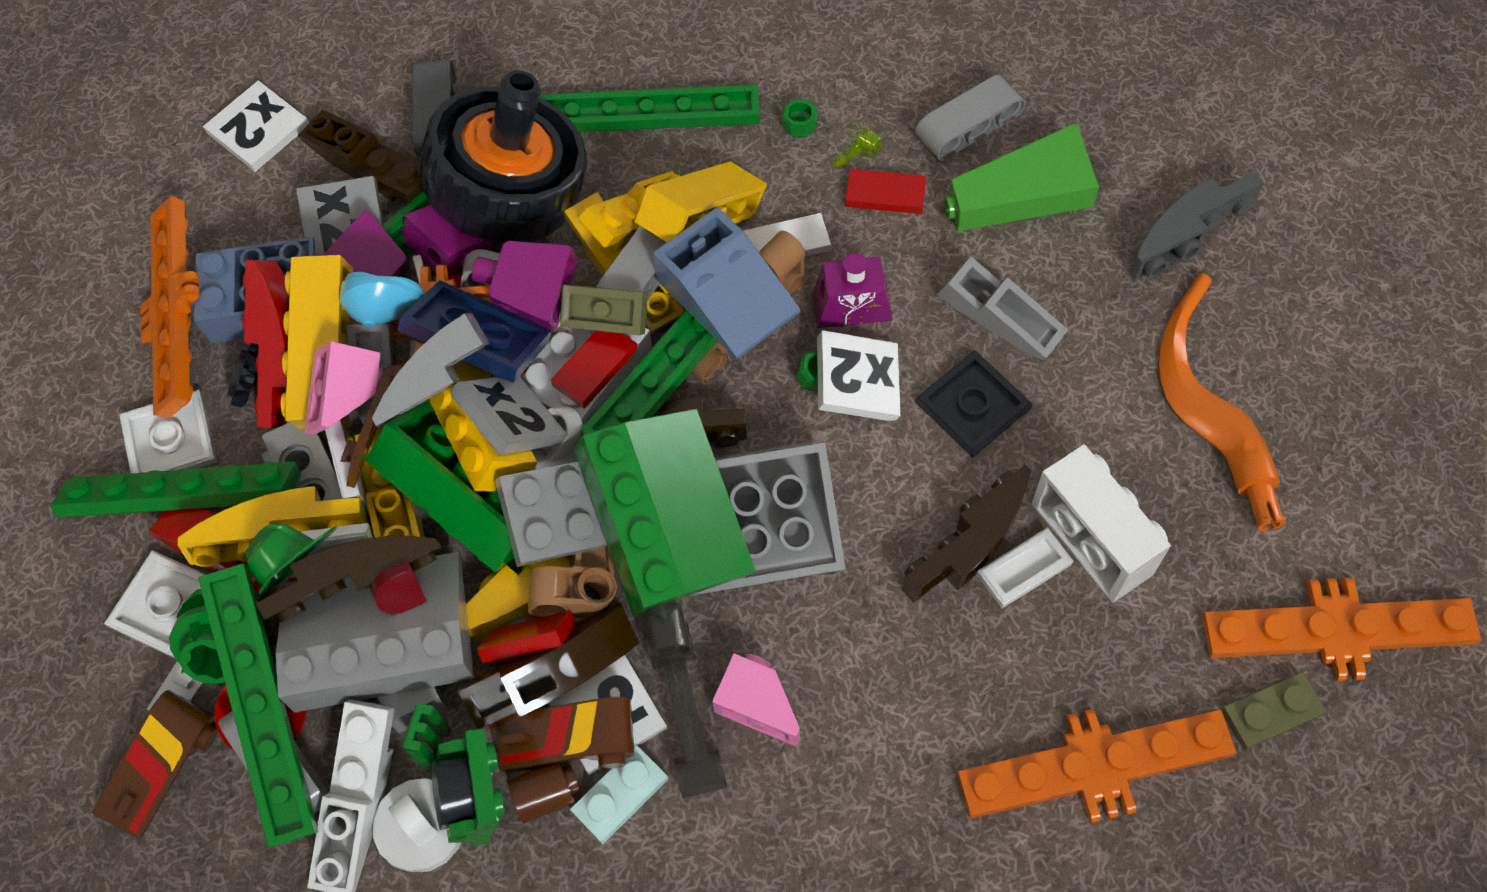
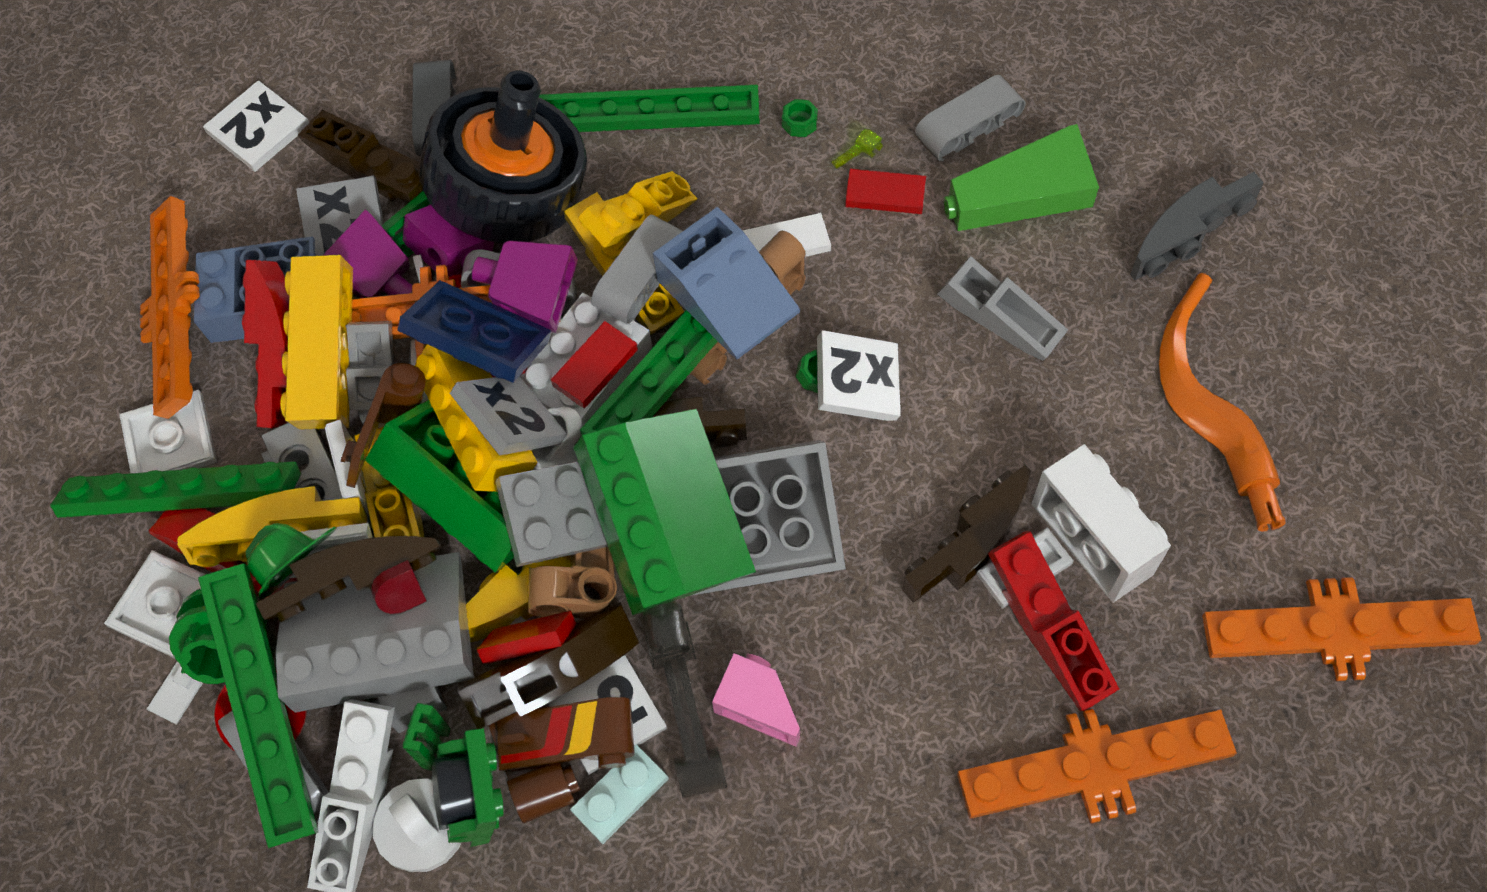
reddish brown door [92,690,218,839] -> none
black gear [227,344,259,408] -> none
bright pink slope [305,341,383,435] -> none
medium azure hat [339,272,424,328] -> none
light grey slope [372,313,490,426] -> none
olive plate [560,284,648,335] -> none
yellow brick [635,161,767,242] -> none
magenta torso [813,253,893,328] -> none
black tile [915,350,1033,458] -> none
olive plate [1221,672,1327,751] -> none
none -> red slope [988,531,1119,712]

